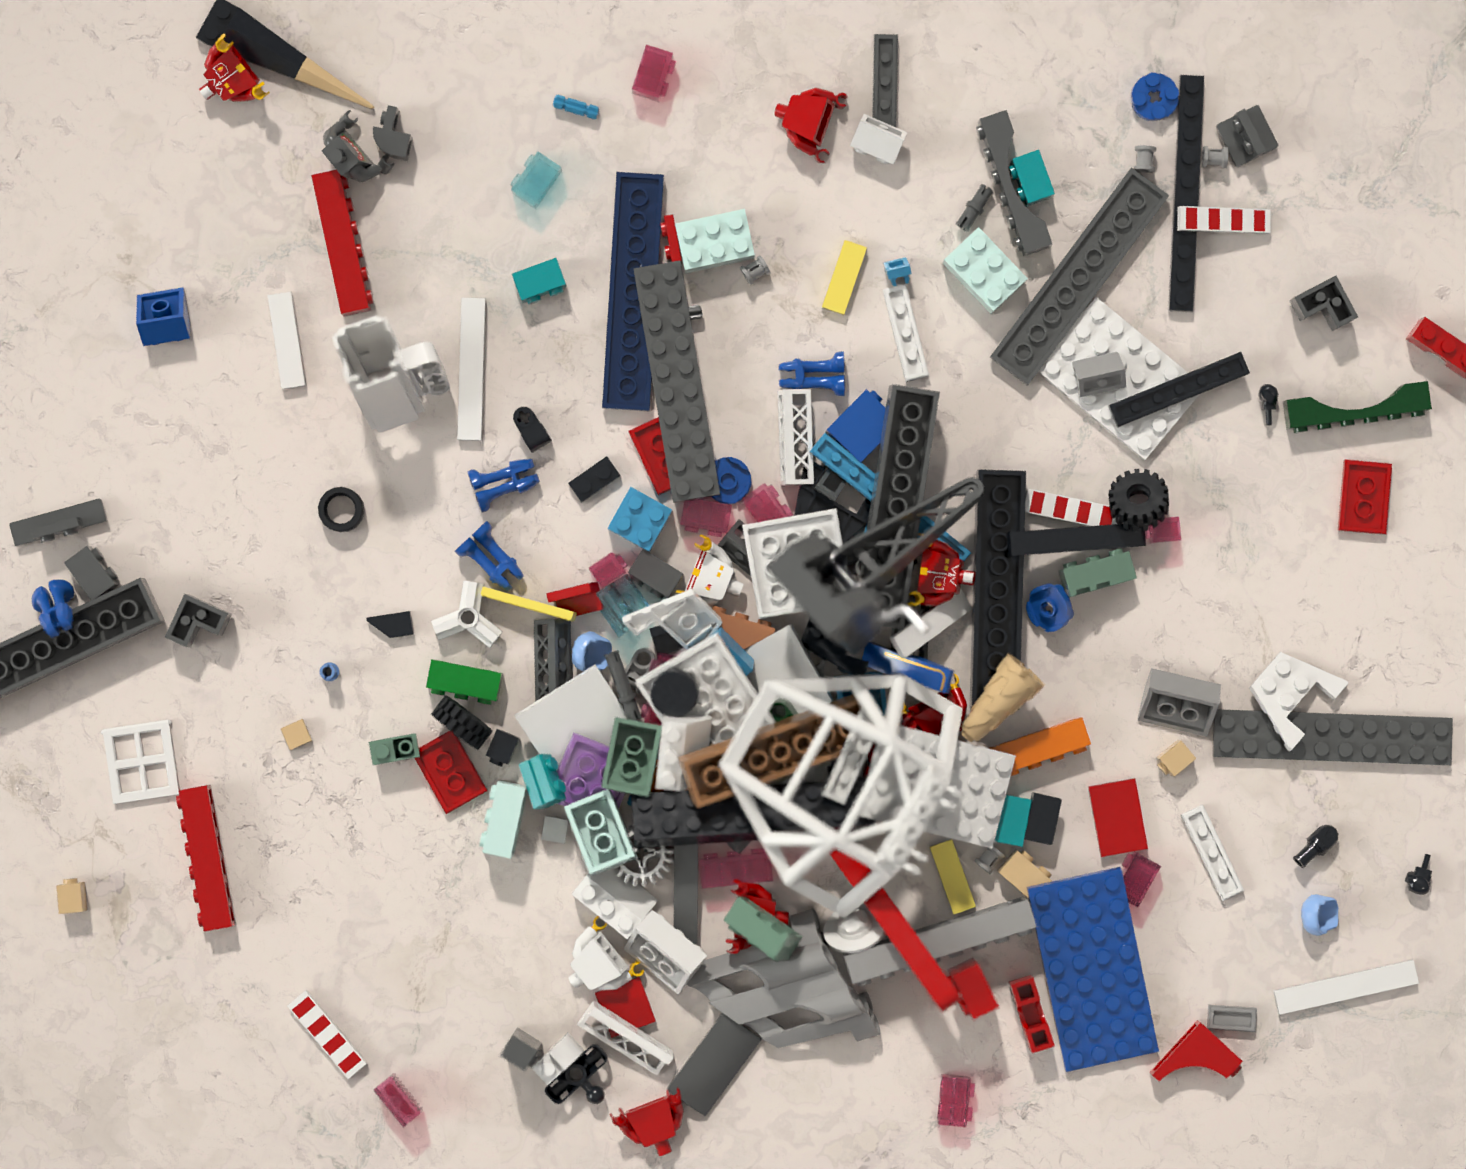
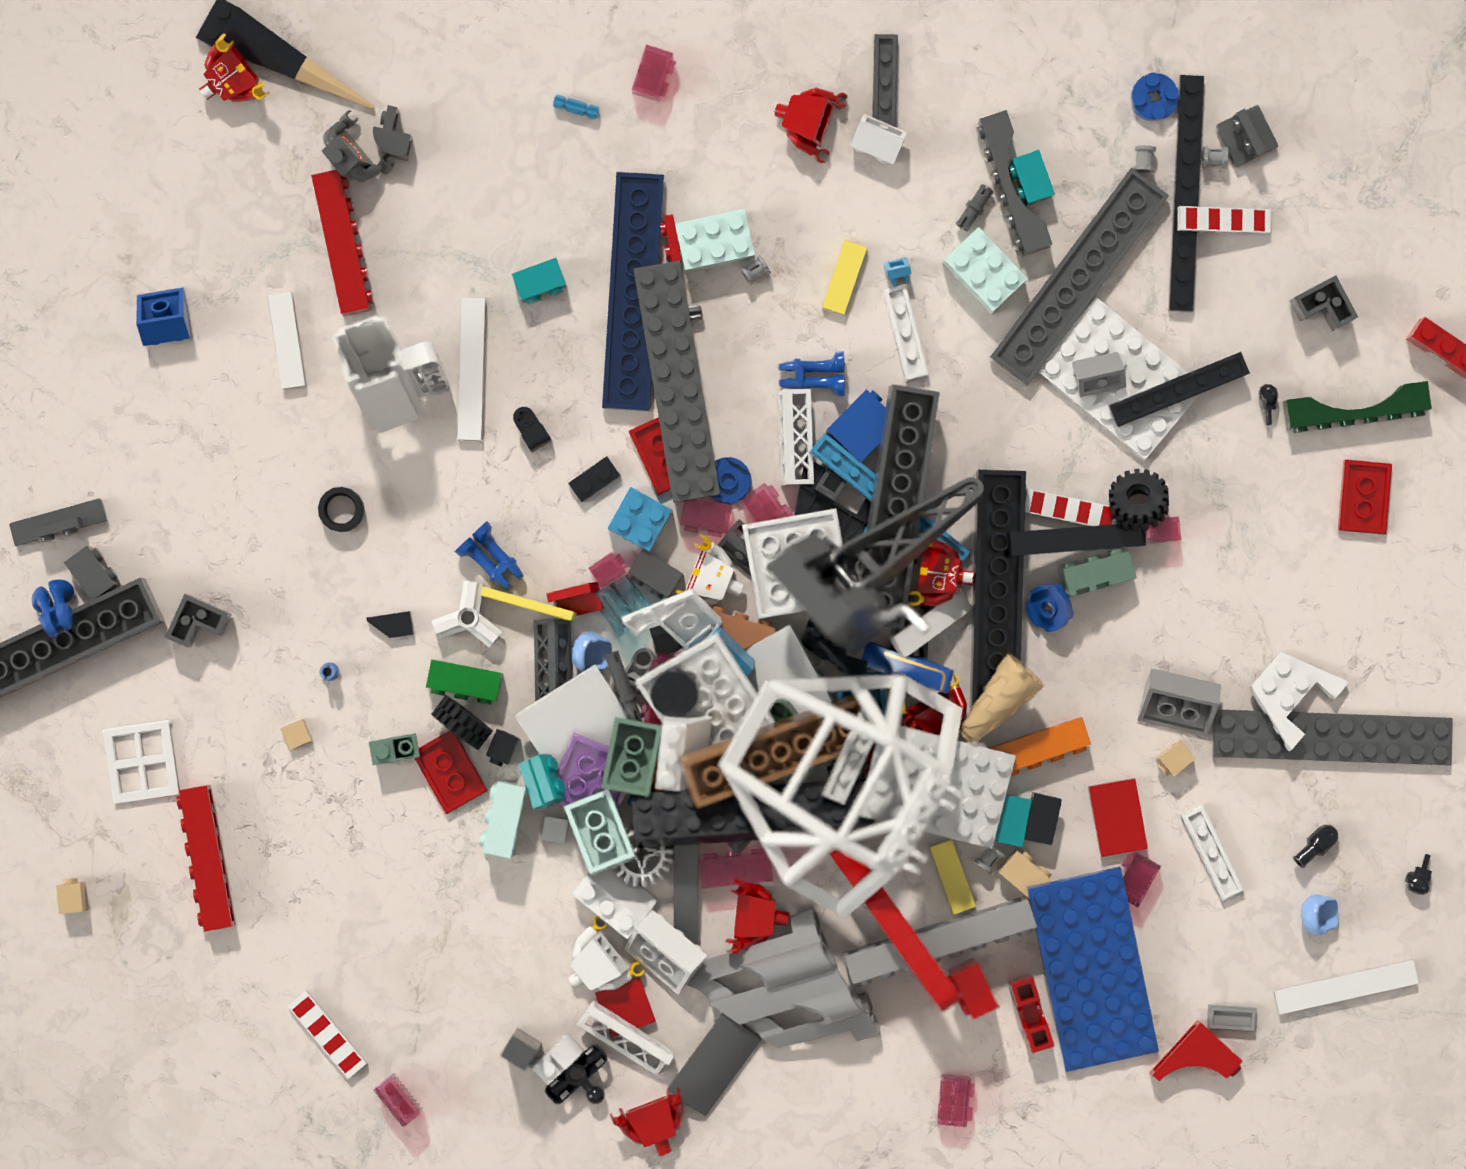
blue piece [467,459,540,513] -> none
clear light blue brick [510,151,562,209] -> none
sand green wedge [723,896,803,962] -> none
white hat [823,903,885,953] -> none

